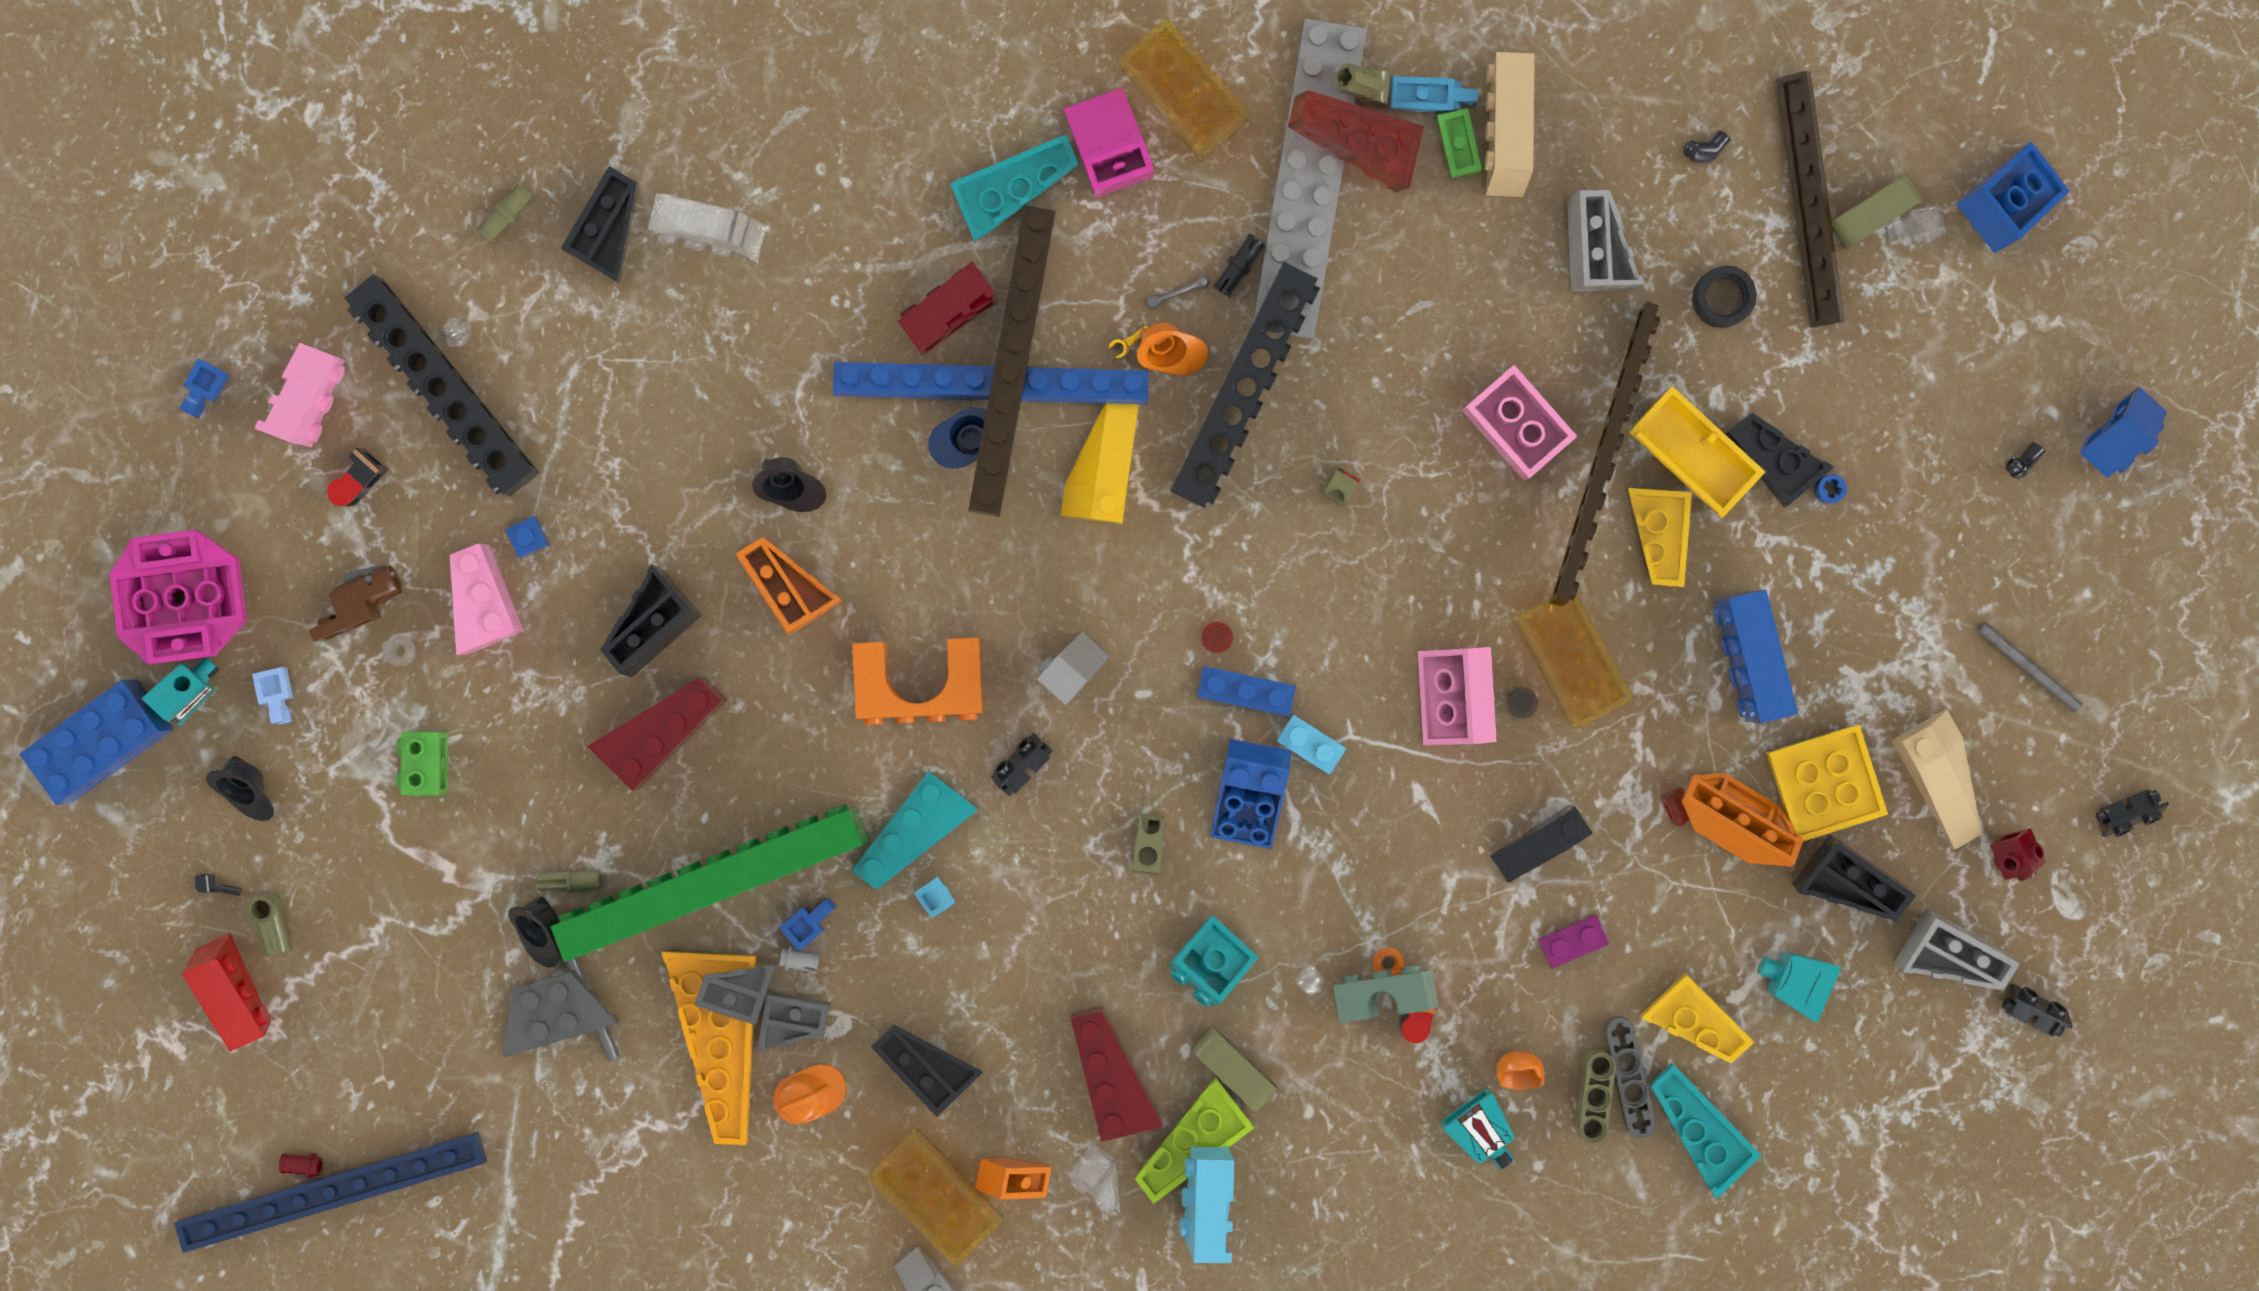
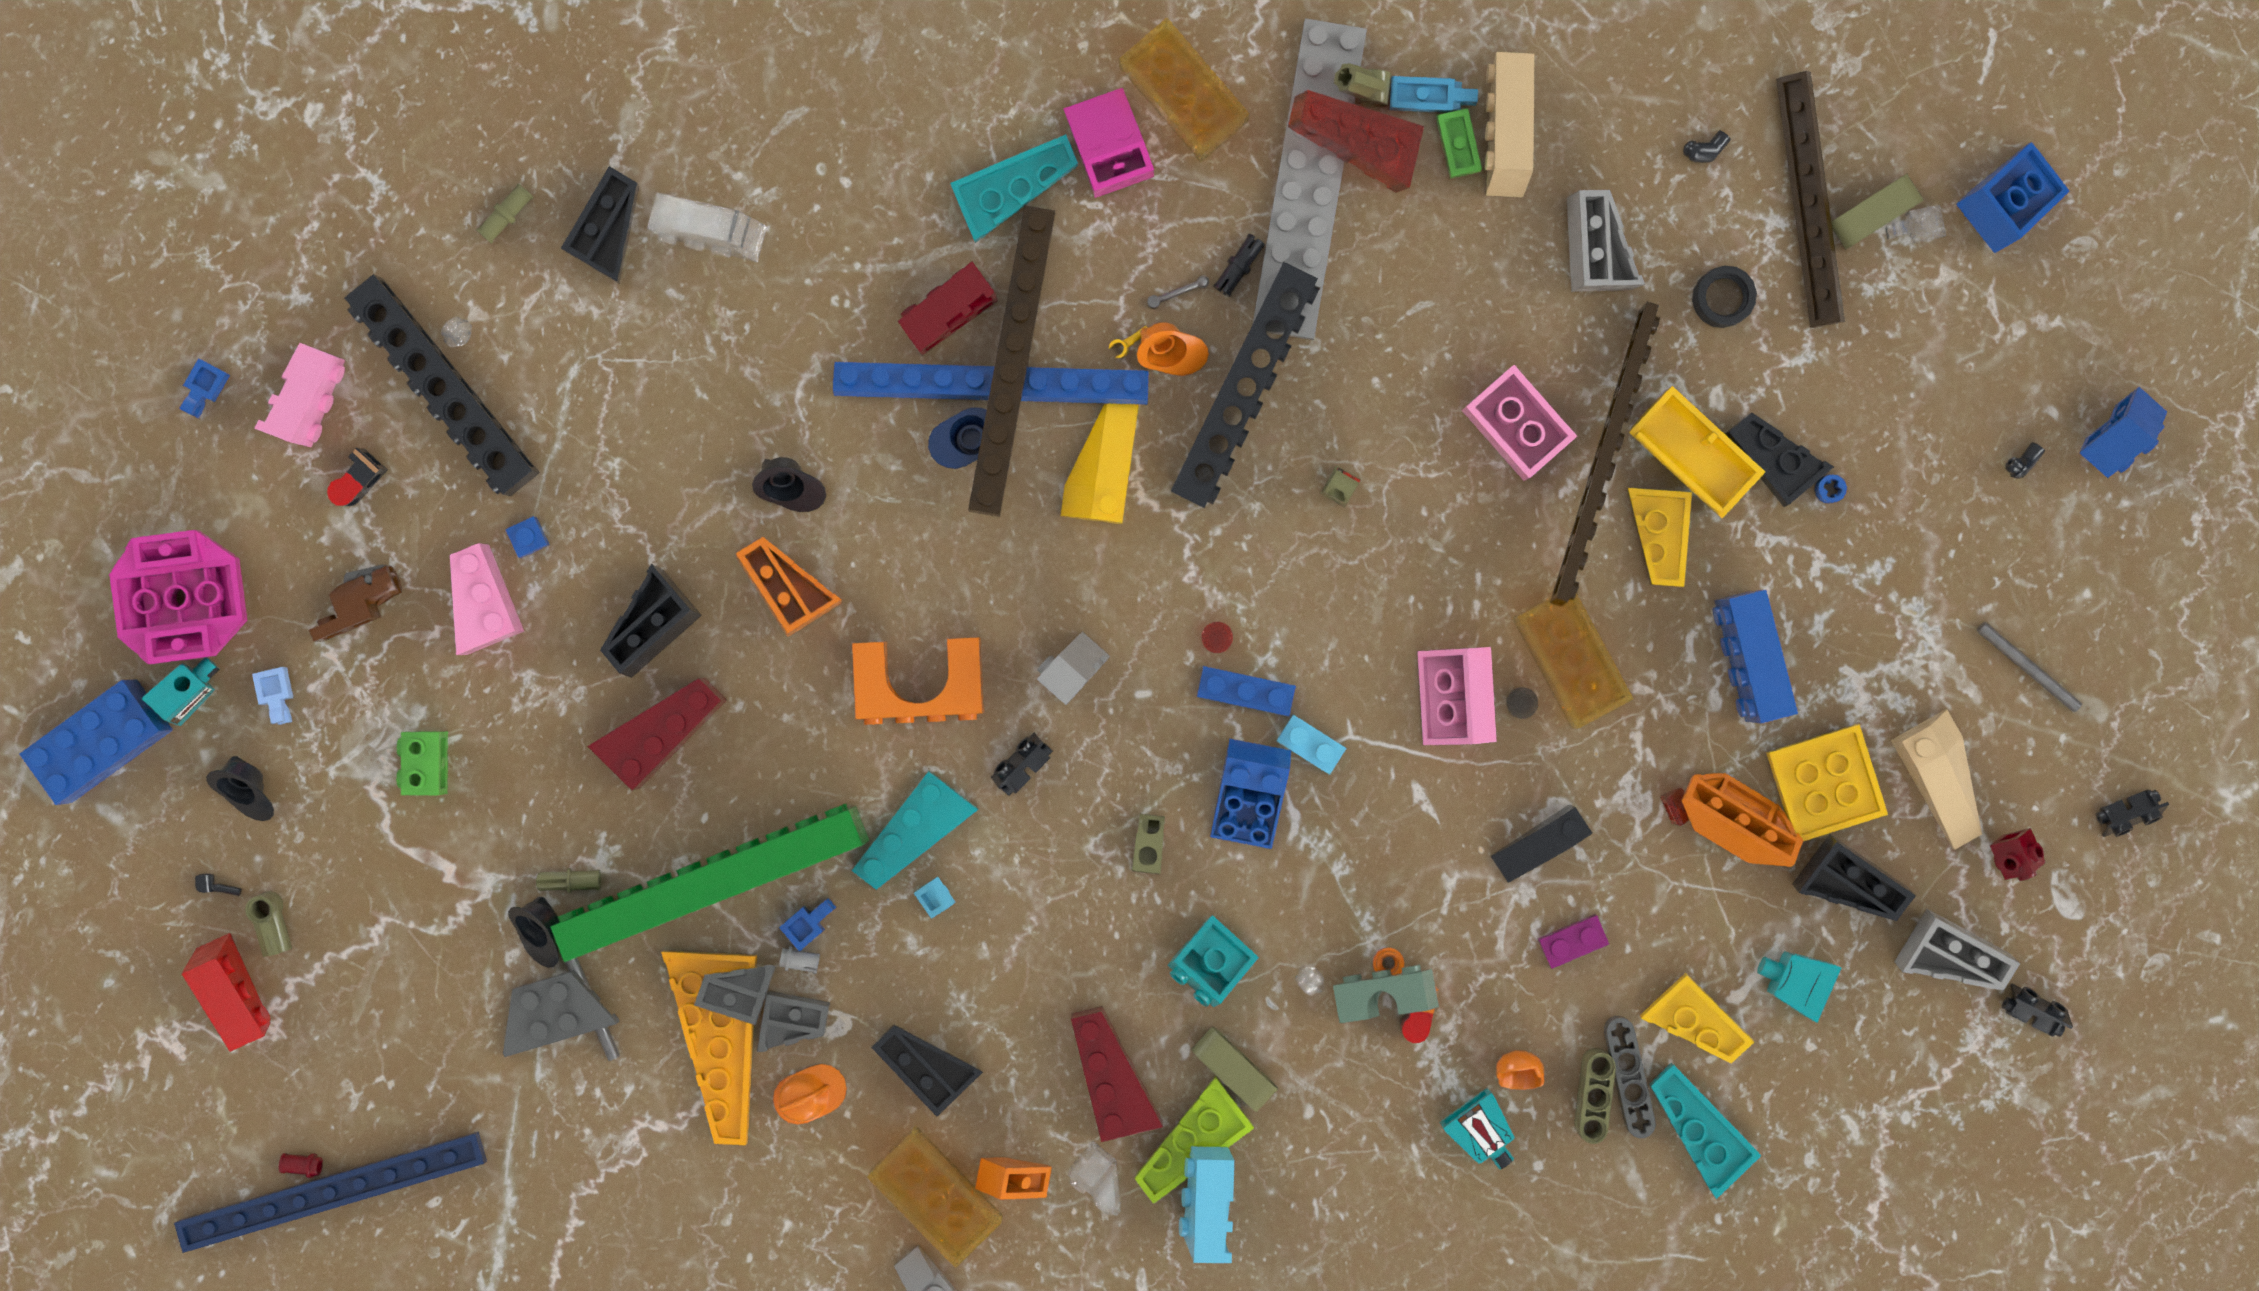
clear plate [383,635,416,666] -> none

